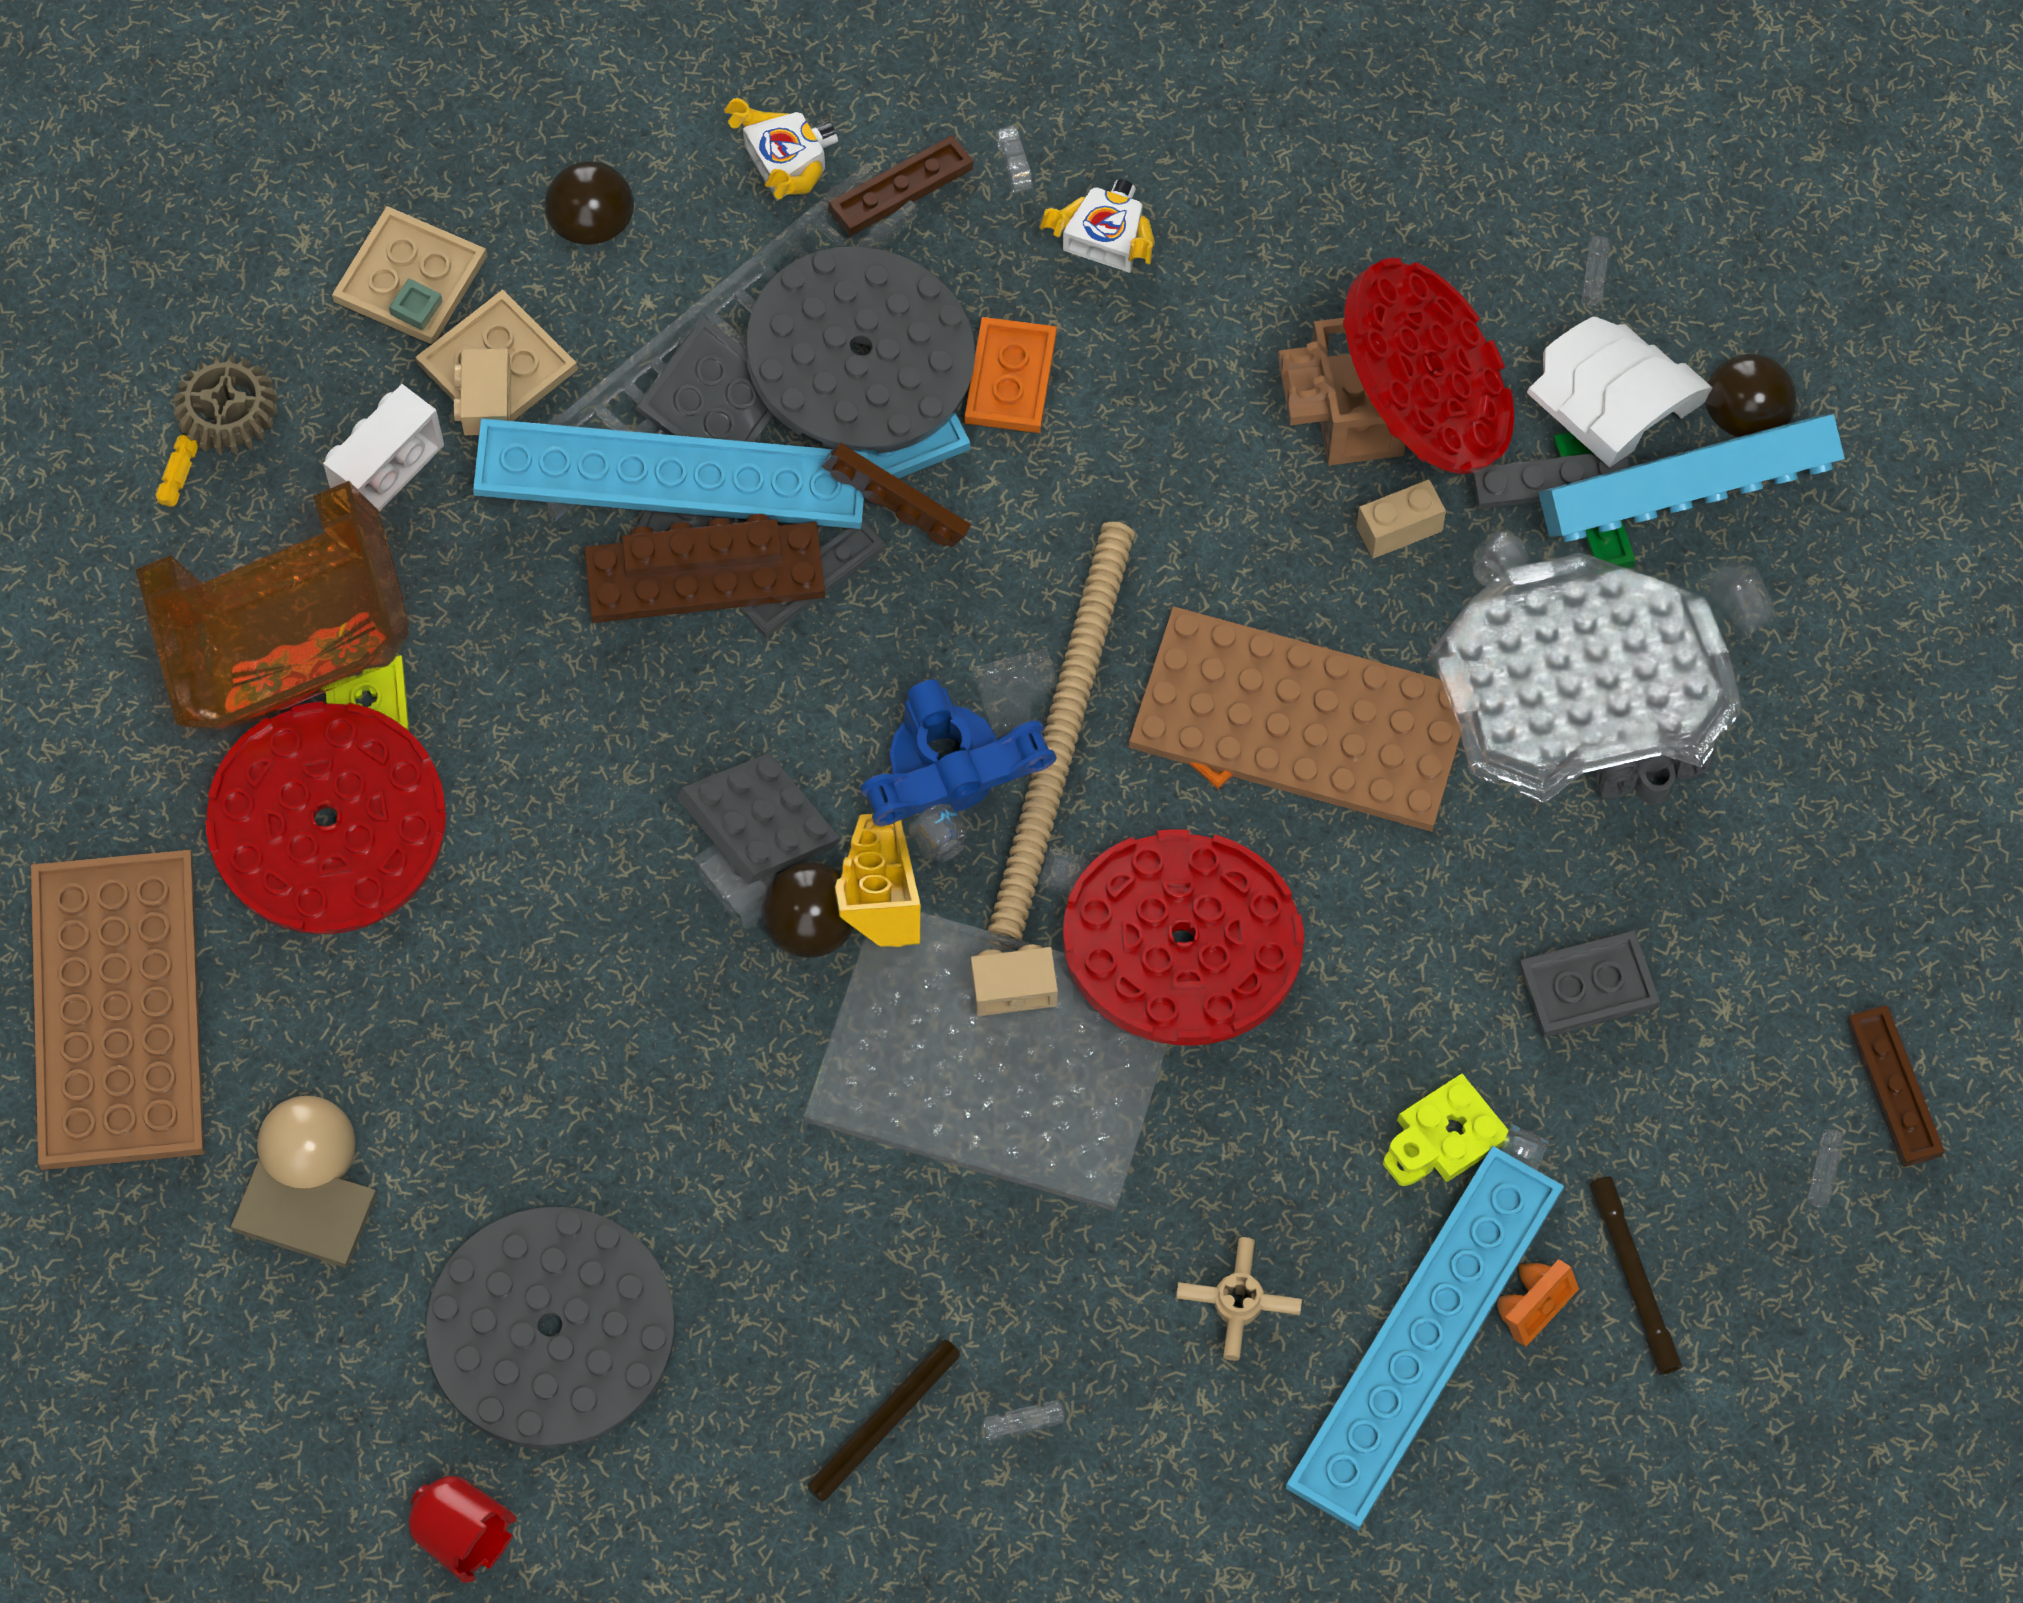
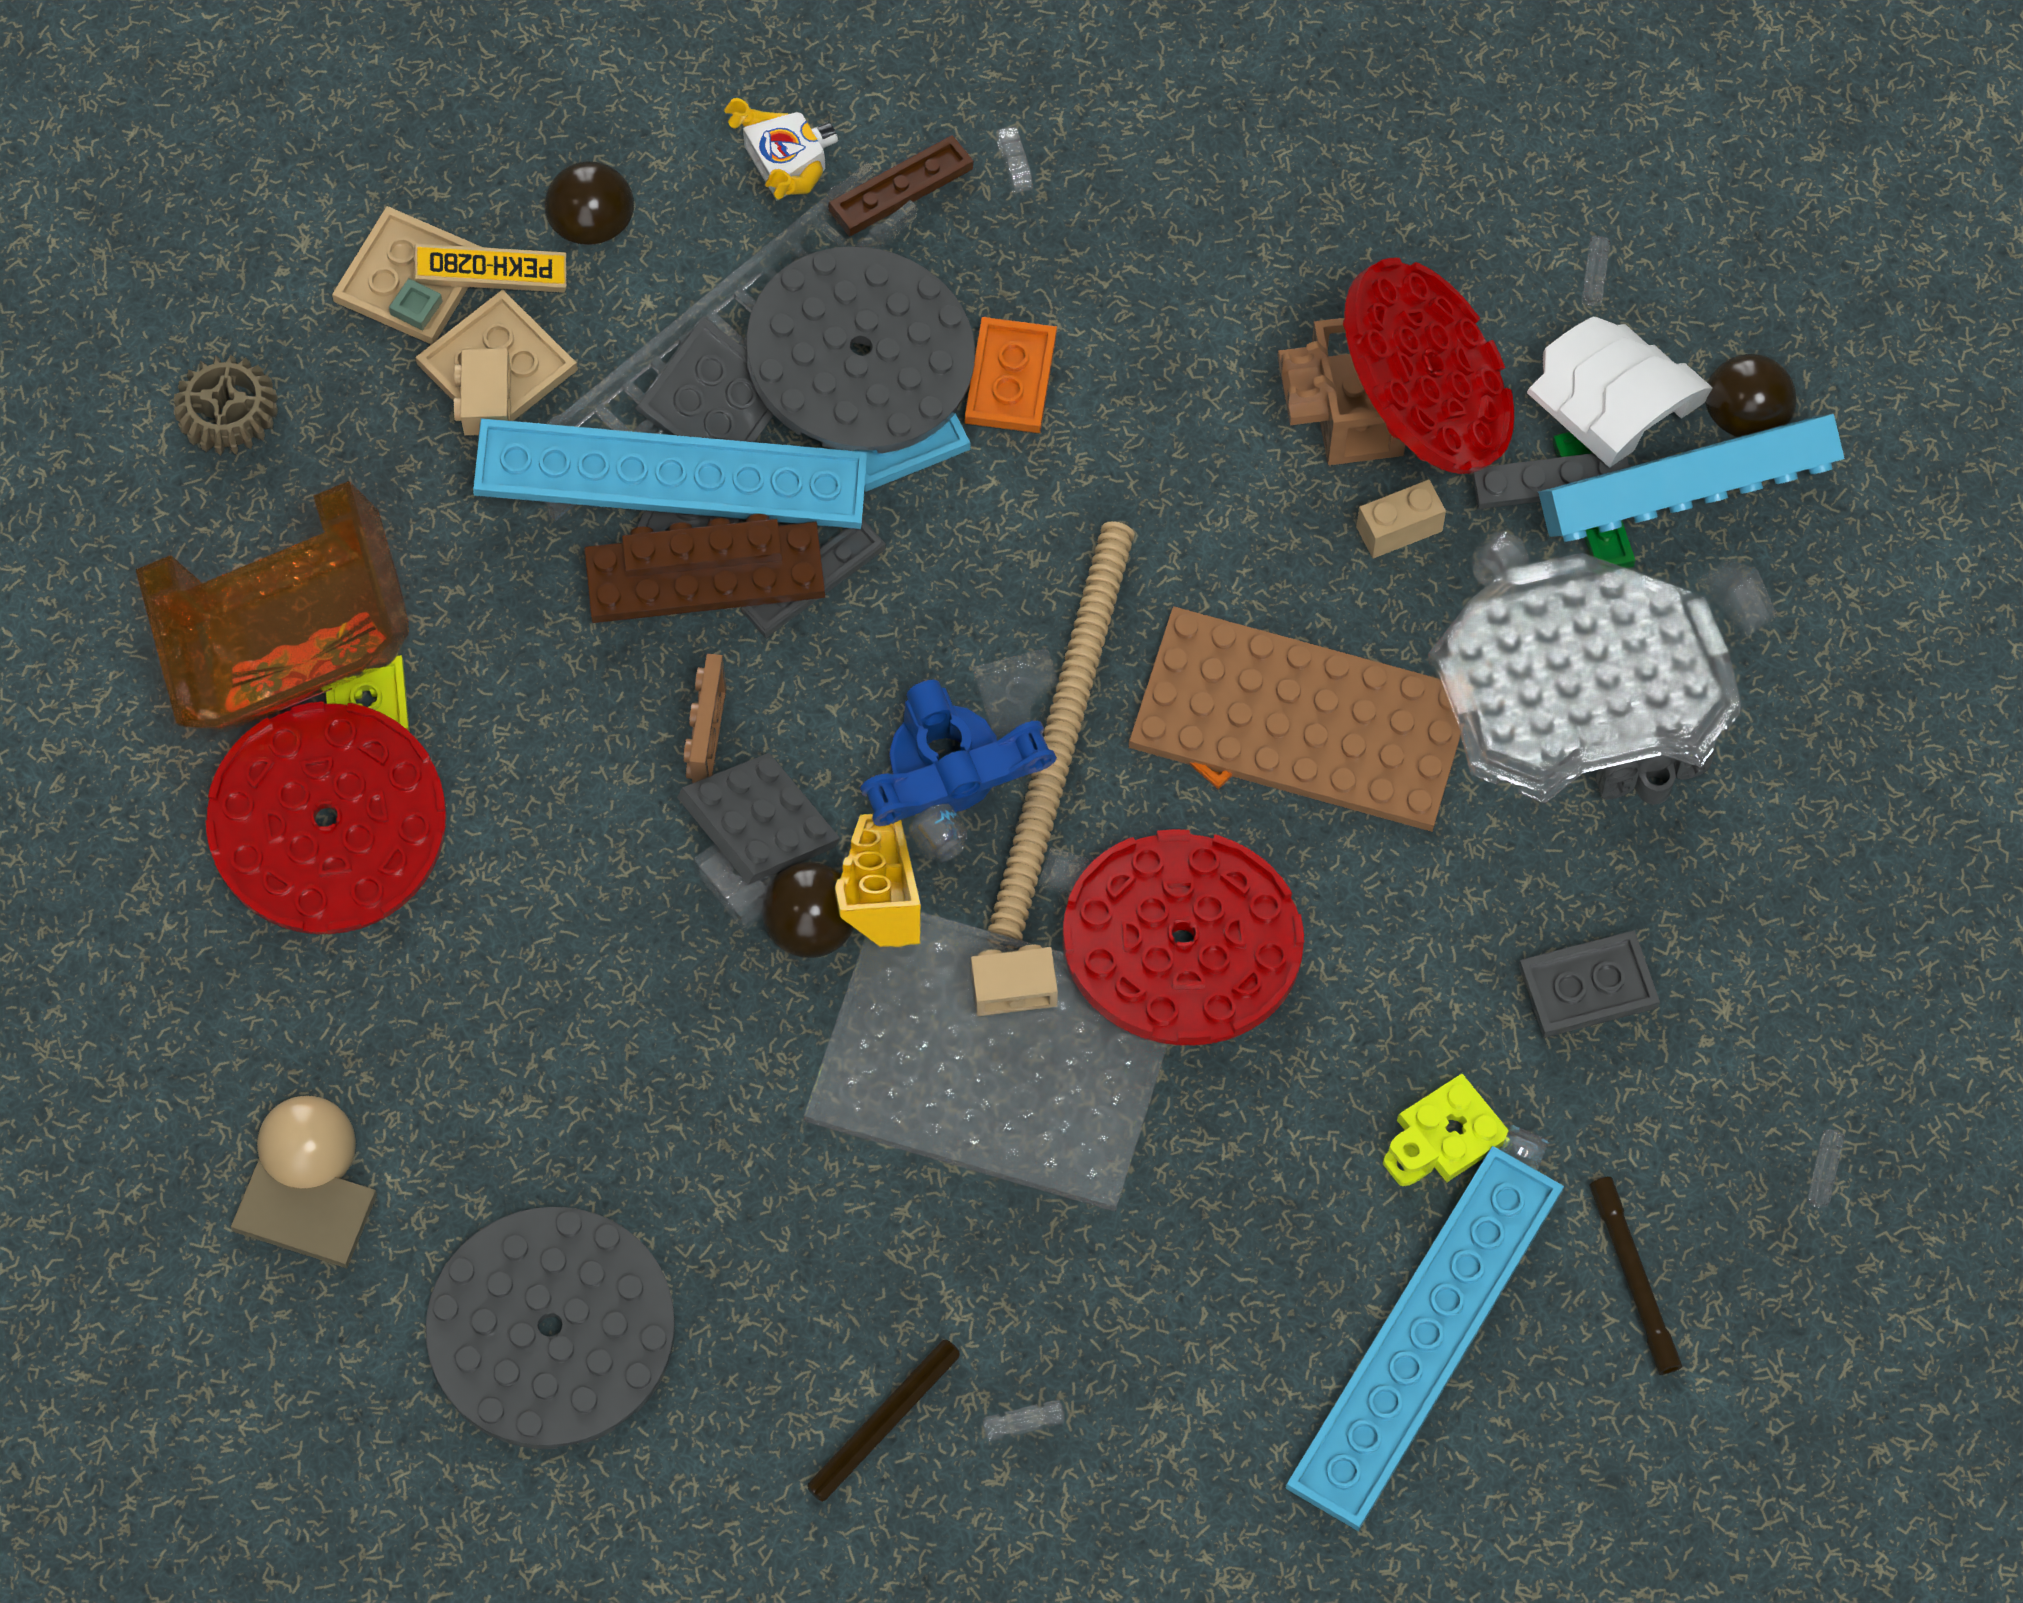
medium nougat plate [31,850,205,1170] -> none
yellow axle [155,435,198,507] -> none
white brick [323,384,444,524] -> none
red cylinder [408,1476,516,1583] -> none
reddish brown plate [821,442,971,547] -> none
torso [1039,179,1155,273] -> none
tan bar [1176,1237,1302,1361] -> none
orange tile [1497,1259,1579,1347] -> none
reddish brown plate [1847,1005,1945,1167] -> none
none -> tile [414,243,566,292]
none -> medium nougat plate [684,654,727,783]

